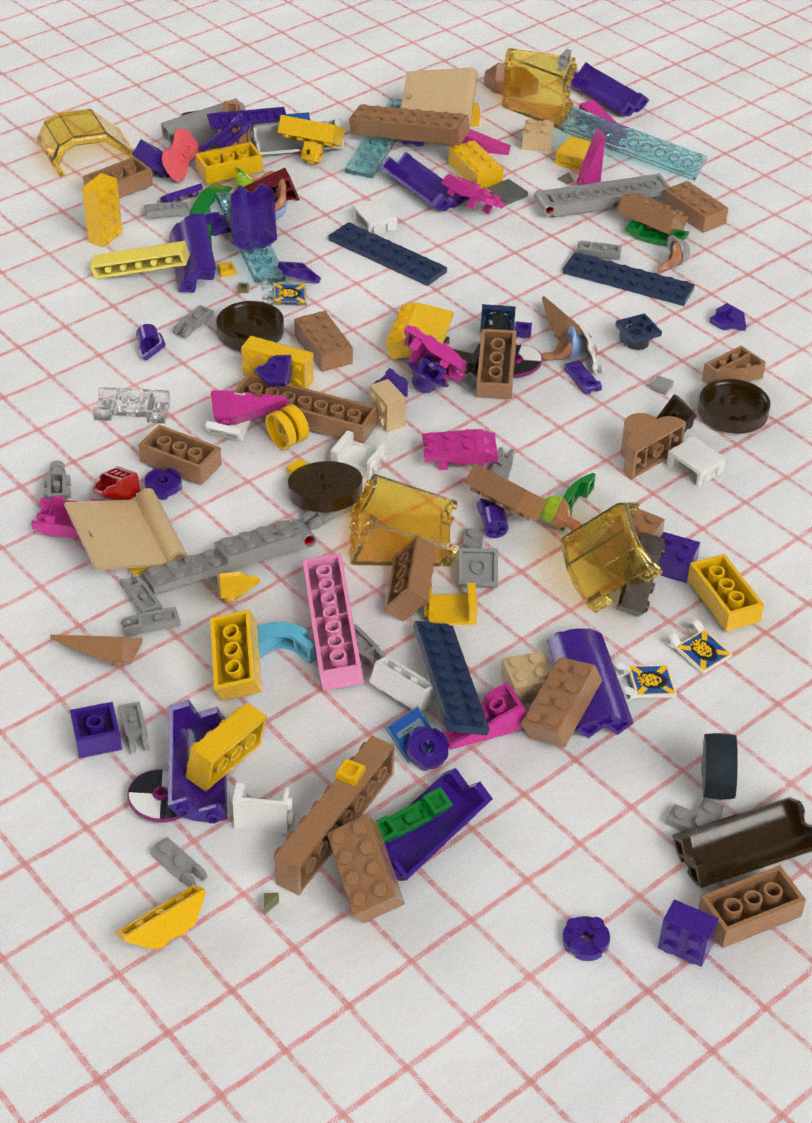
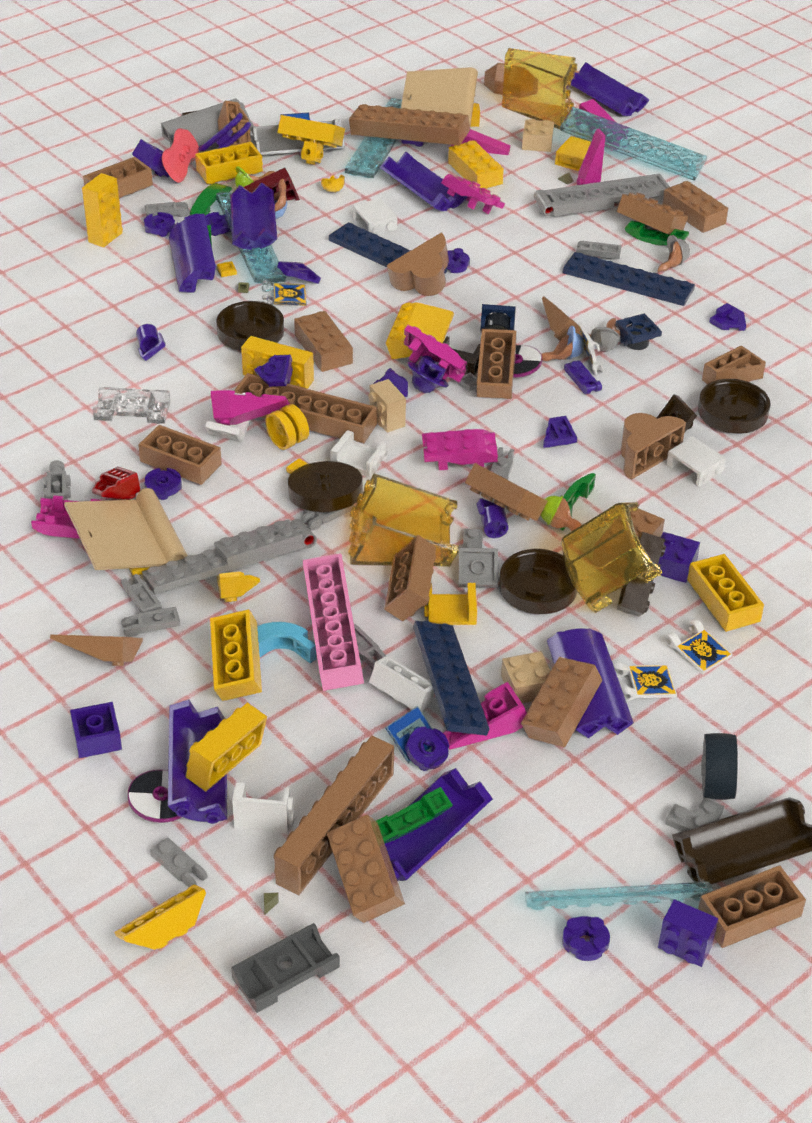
clear yellow windscreen [37,109,134,178] -> none
light yellow brick [90,241,190,279] -> none
light grey hinge [119,701,149,754] -> none
dark purple plate [160,183,203,203] -> none
light grey hinge [173,305,214,338] -> none
dark purple tile [207,107,286,129] -> none
yellow tile [335,758,366,786] -> none
dark grey tile [486,179,528,206] -> none
dark purple plate [515,321,532,338] -> none
light grey plate [557,49,572,72] -> none
light grey tile [650,375,674,395] -> none
none -> dark purple plate [144,212,175,237]
none -> dark grey piece [231,923,340,1013]
none -> yellow hair [321,175,345,192]
none -> medium nougat brick [387,232,449,296]
none -> dark purple plate [447,248,470,273]
none -> dark brown brick [499,549,579,614]
none -> clear light blue plate [525,882,713,910]
none -> dark purple wing [543,416,577,448]
none -> light grey piece [591,318,620,352]

